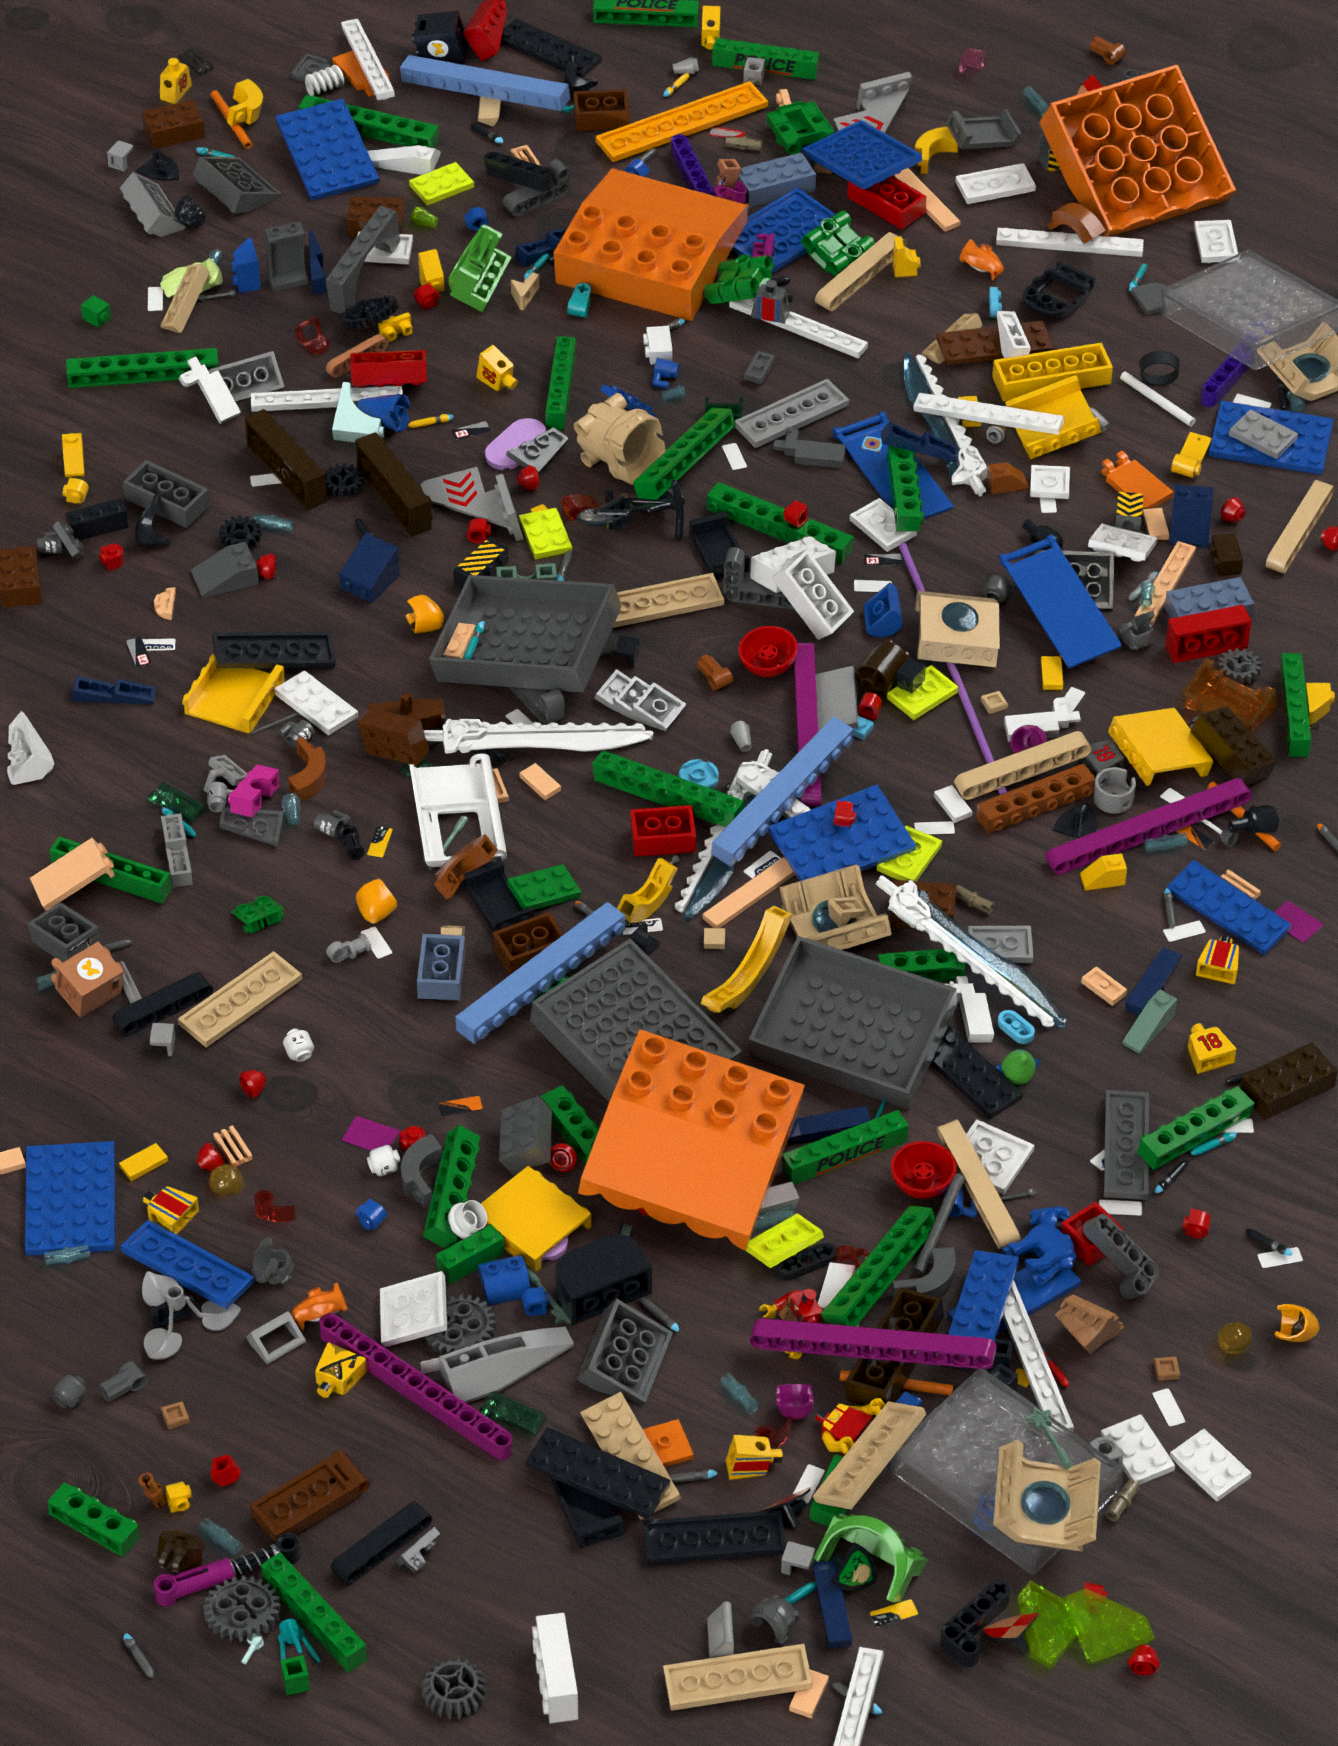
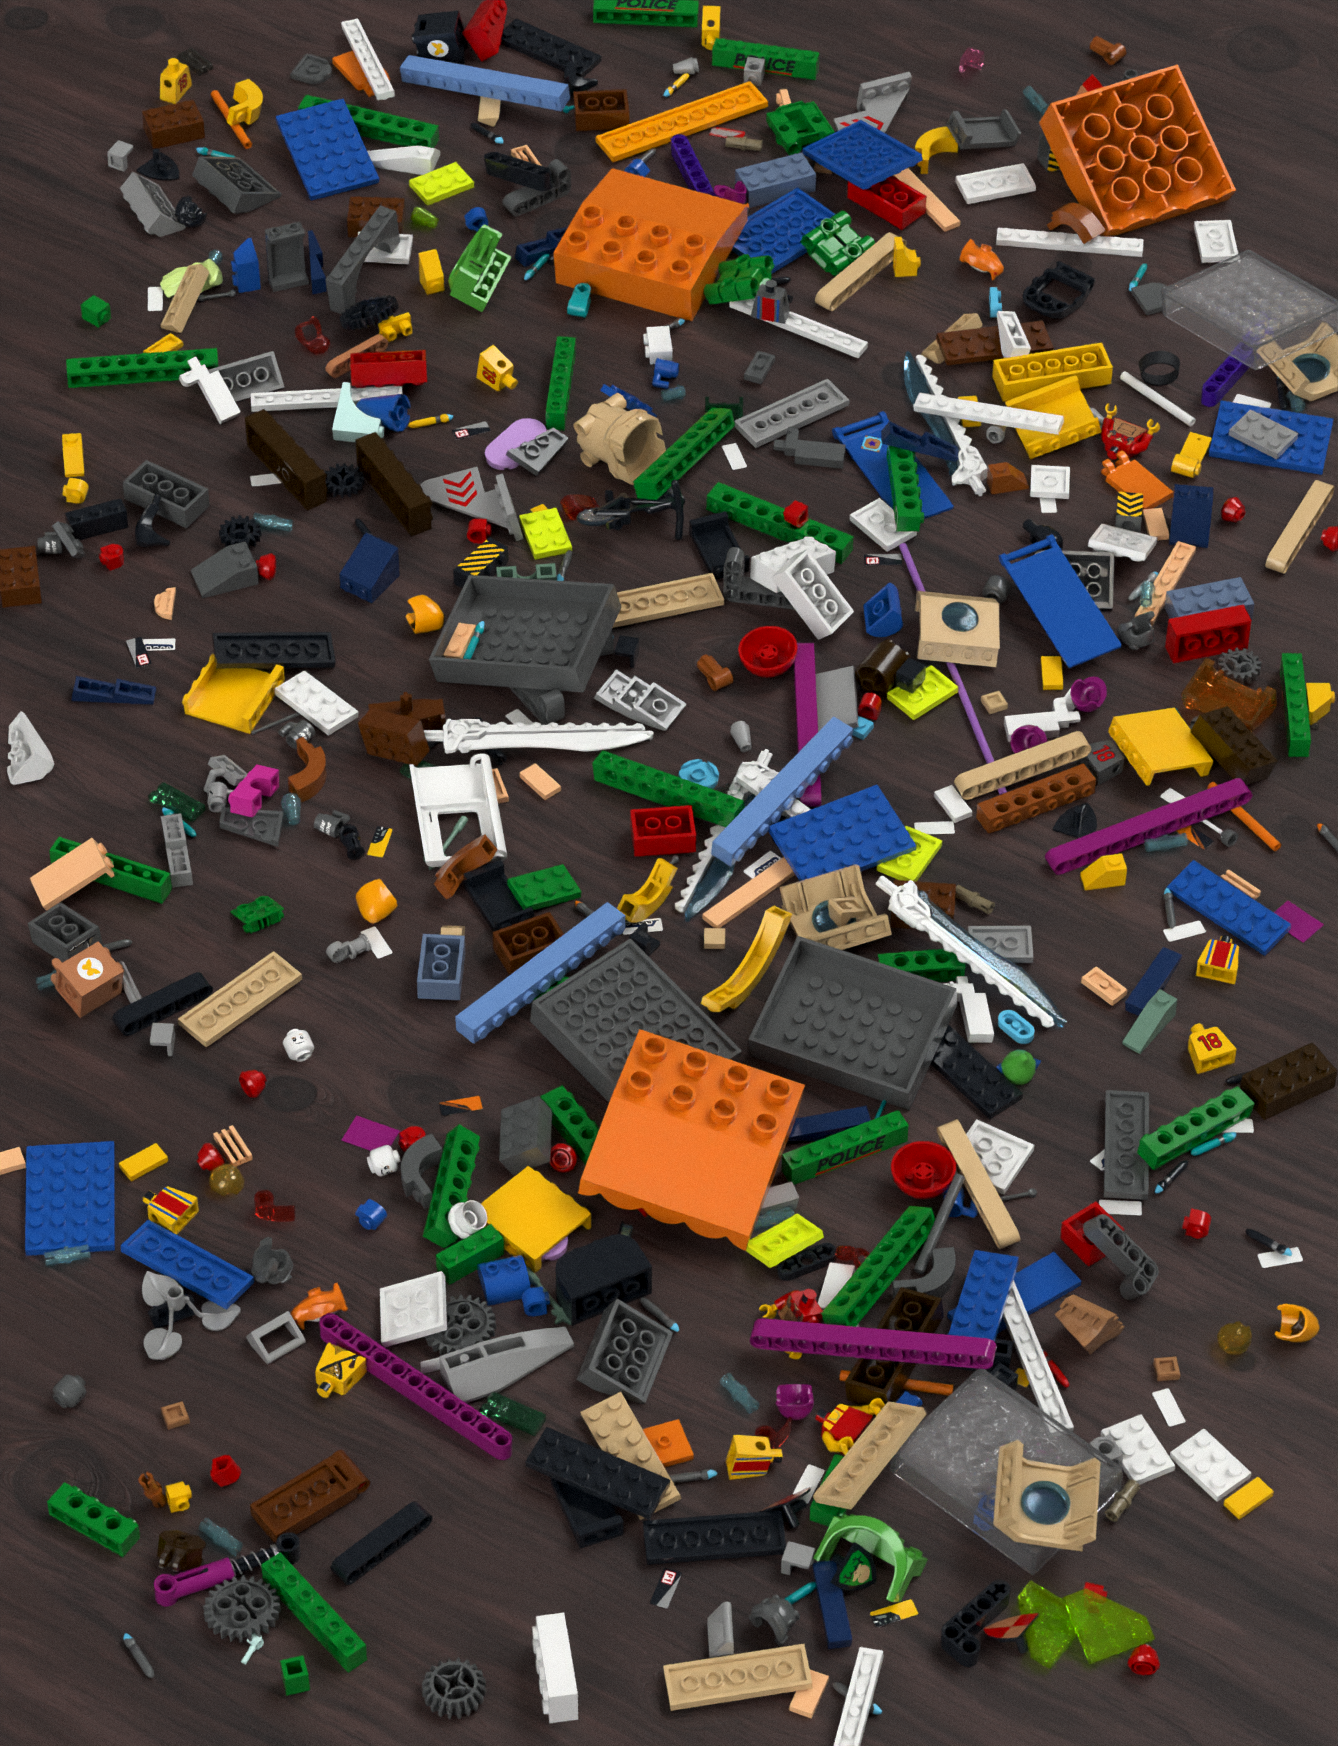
dark grey piece [99,1361,148,1402] -> none
teal plant [278,1619,321,1663] -> none
white piece [305,65,344,96] -> none
hinge [394,1527,440,1573] -> none
red plate [413,283,440,309] -> none
tan slope [511,272,539,310] -> none
red cone [517,465,539,491] -> none
nougat leg [714,159,741,189] -> none
magenta hinge [752,233,775,258] -> none
red plate [833,801,856,828] -> none
white sticker [854,580,892,592] -> none
blue animal [1002,1206,1076,1287] -> none
sand green piece [1026,1407,1073,1469] -> none
light grey piece [1093,767,1136,814] -> none
dark brown brick [1208,533,1244,576] -> none
black piece [1228,805,1280,834] -> none
none -> yellow tile [143,333,184,353]
none -> sticker [650,1568,682,1608]
none -> magenta helmet [1070,676,1107,712]
none -> torso [1101,403,1160,460]
none -> yellow tile [1223,1477,1274,1520]

